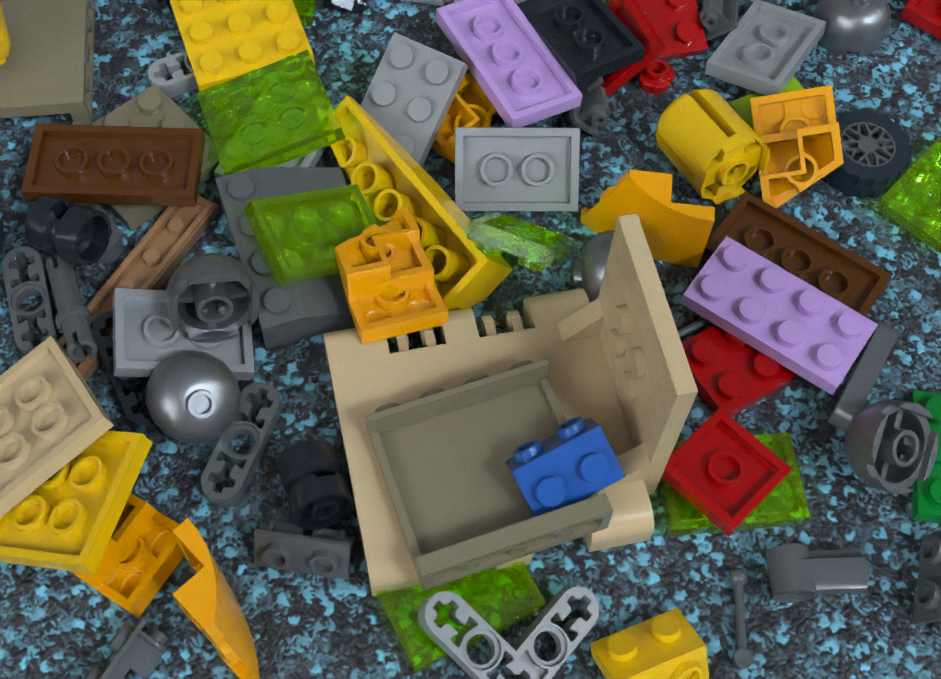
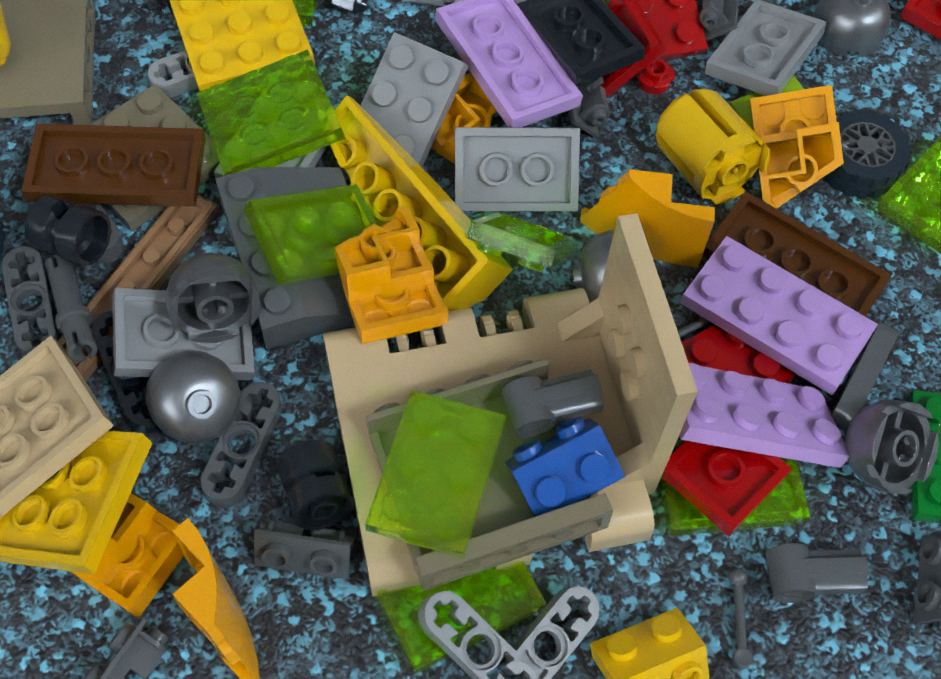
none -> clear neon green plate [365,390,506,559]
none -> dark grey piece [501,369,604,439]
none -> lavender plate [679,363,850,468]

